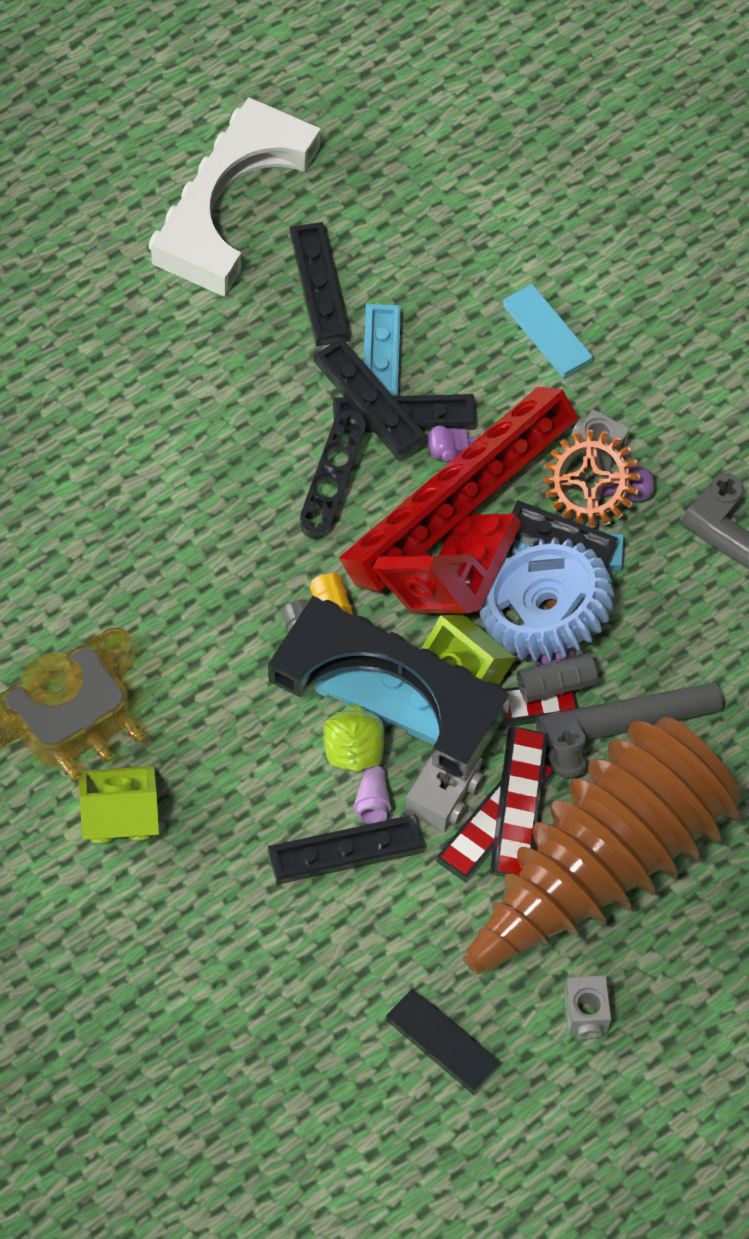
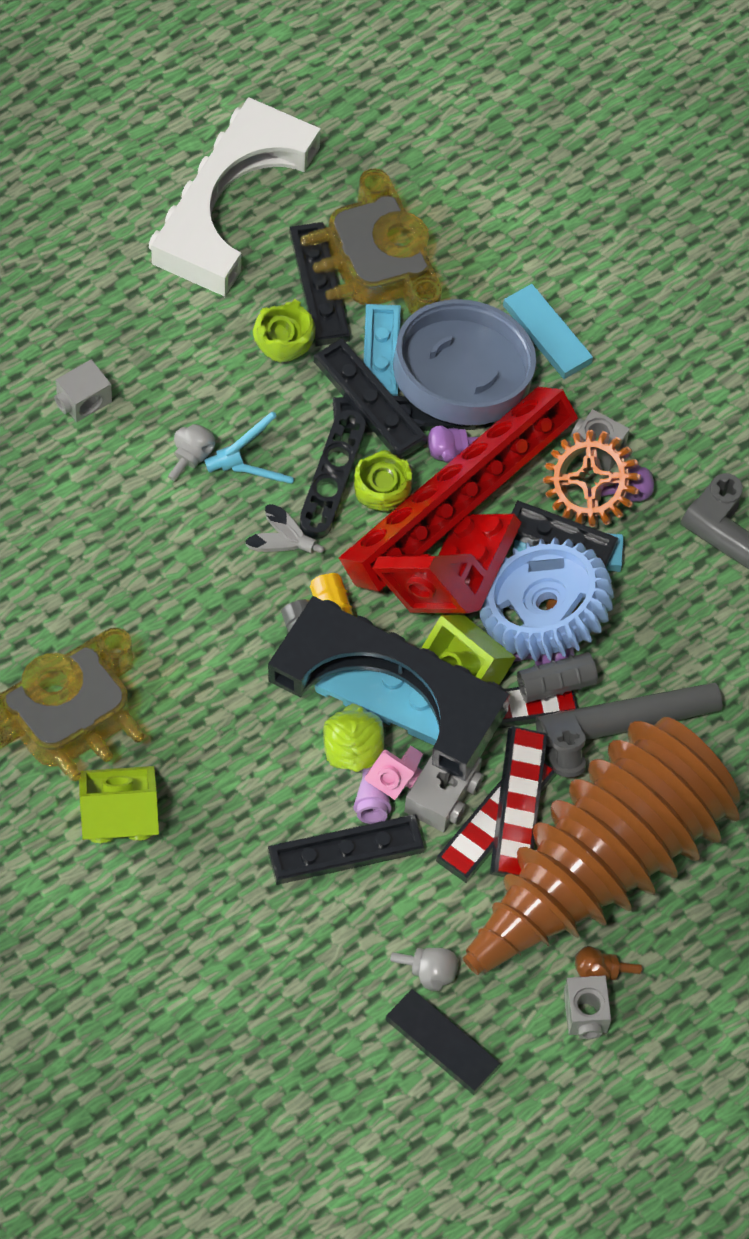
none -> light grey brick [54,359,112,422]
none -> light grey piece [168,424,216,481]
none -> medium azure plant [204,412,294,484]
none -> light grey piece [245,504,324,553]
none -> lime hair [253,299,316,363]
none -> clear yellow piece [300,168,442,315]
none -> lime hair [354,450,412,512]
none -> bright pink bracket [365,745,423,800]
none -> light grey piece [390,948,458,991]
none -> sand blue piece [393,299,536,425]
none -> dark orange piece [575,946,642,981]

